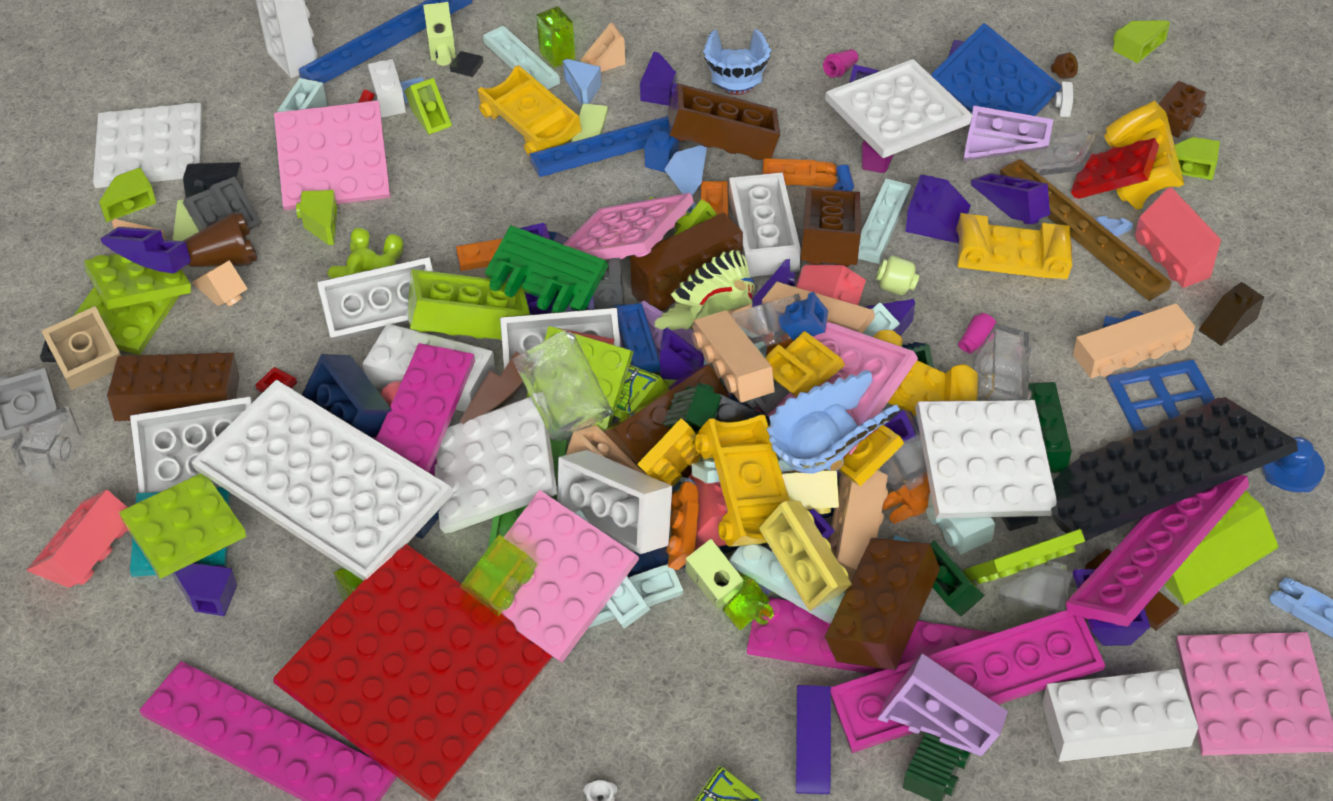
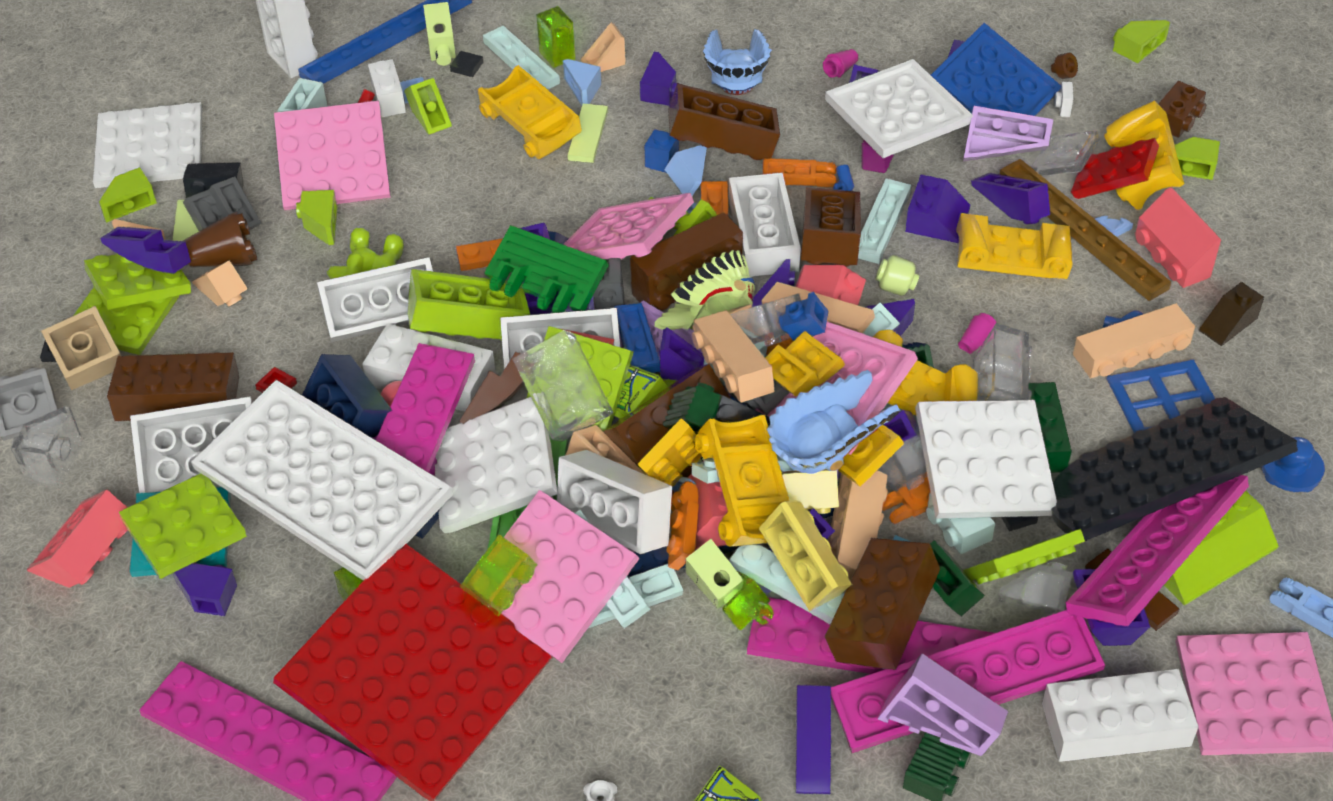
blue plate [530,116,669,177] -> none

